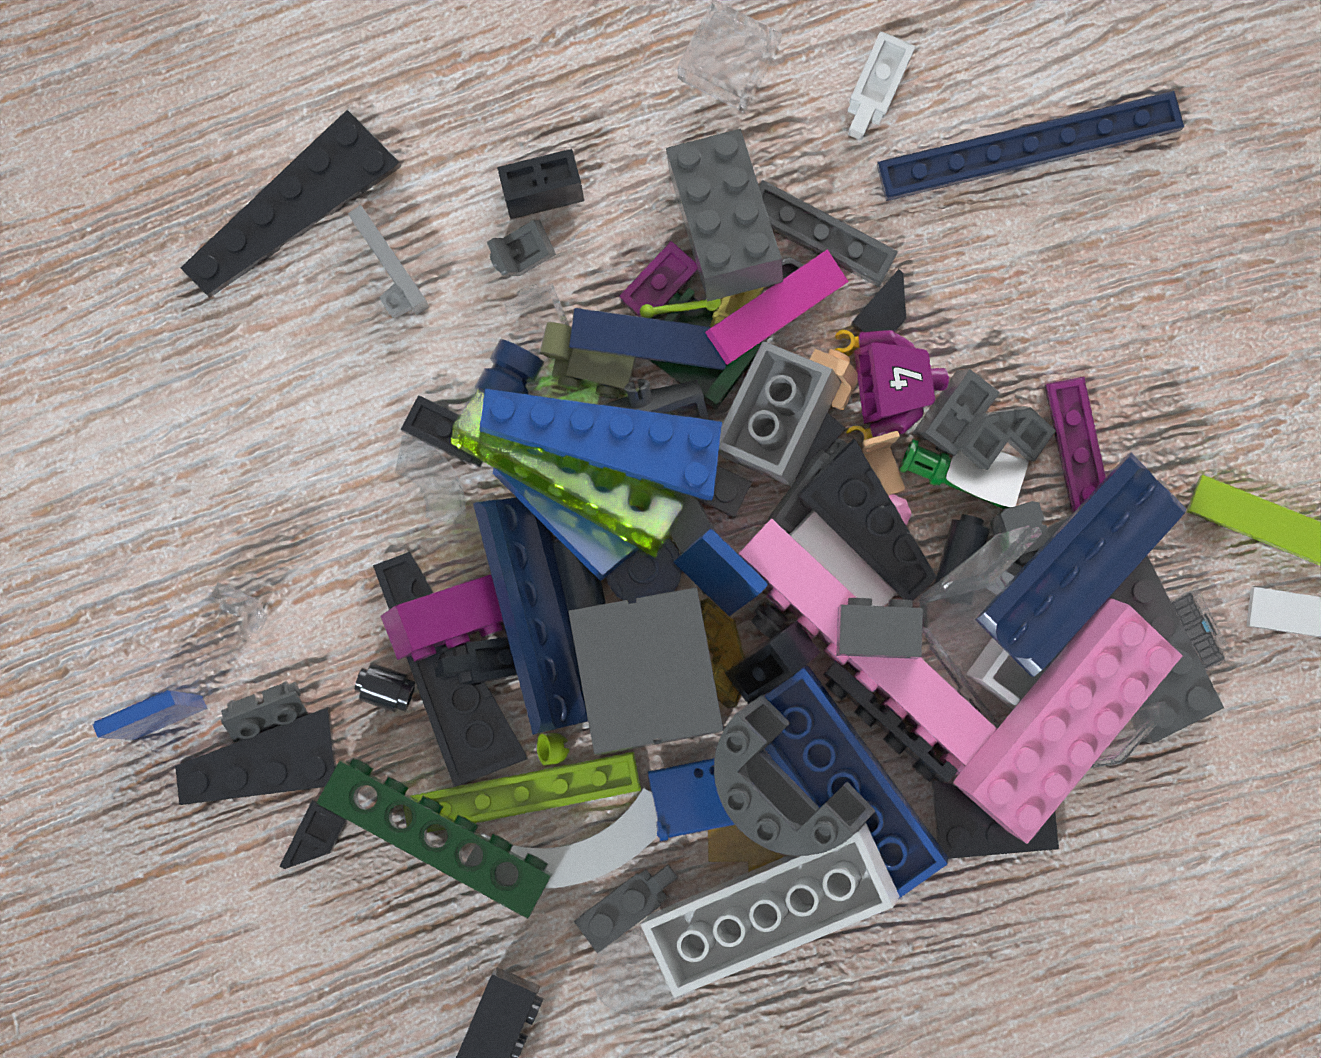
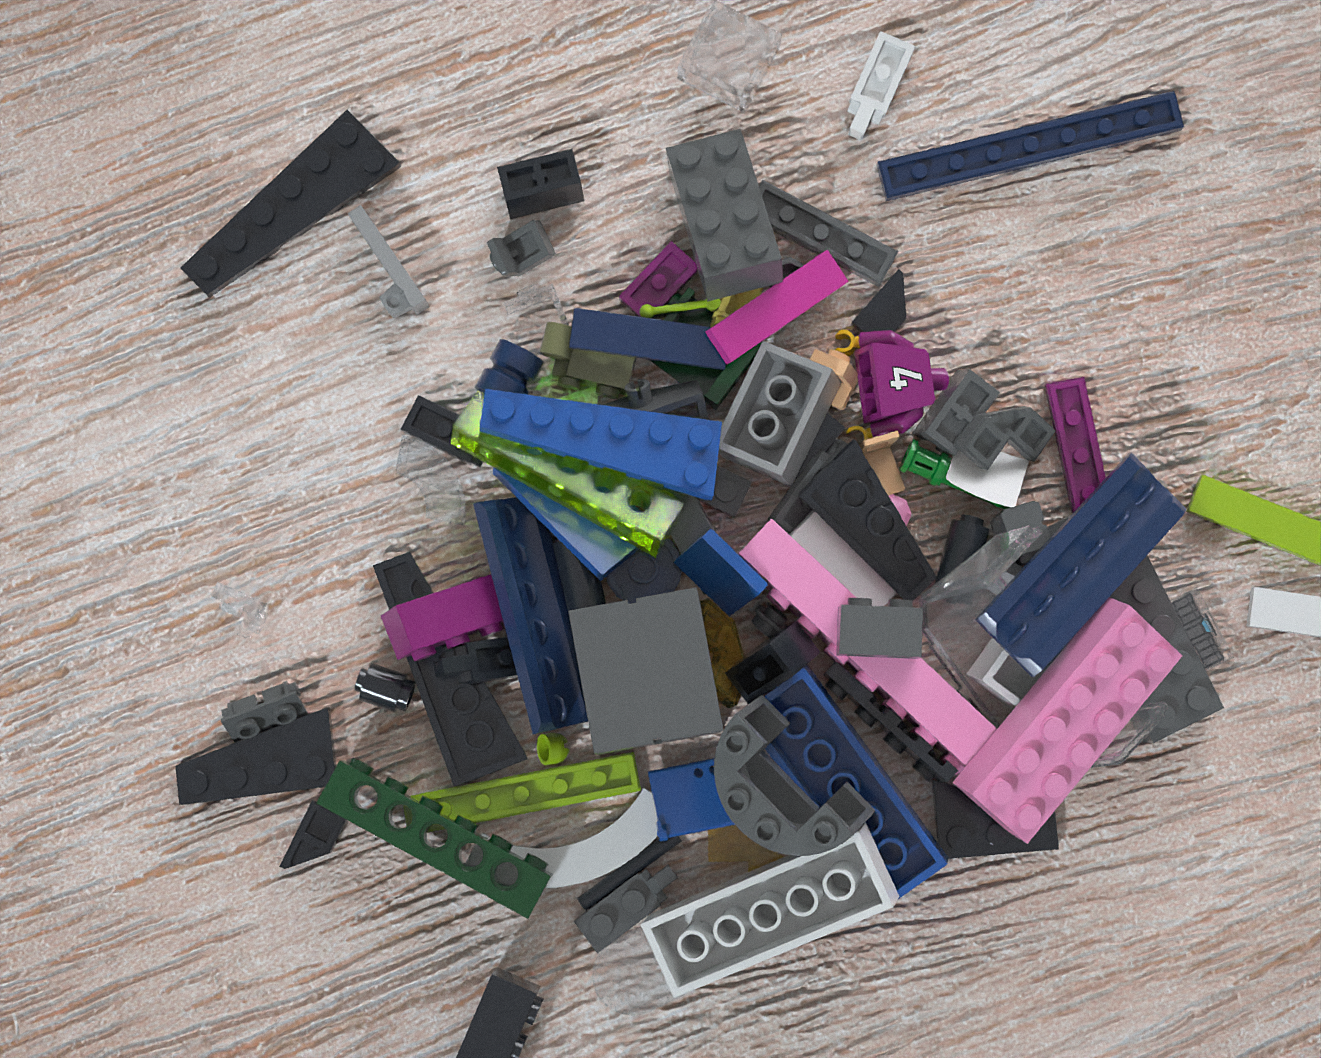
blue tile [92,690,208,740] -> none
none -> black bar [577,836,682,911]

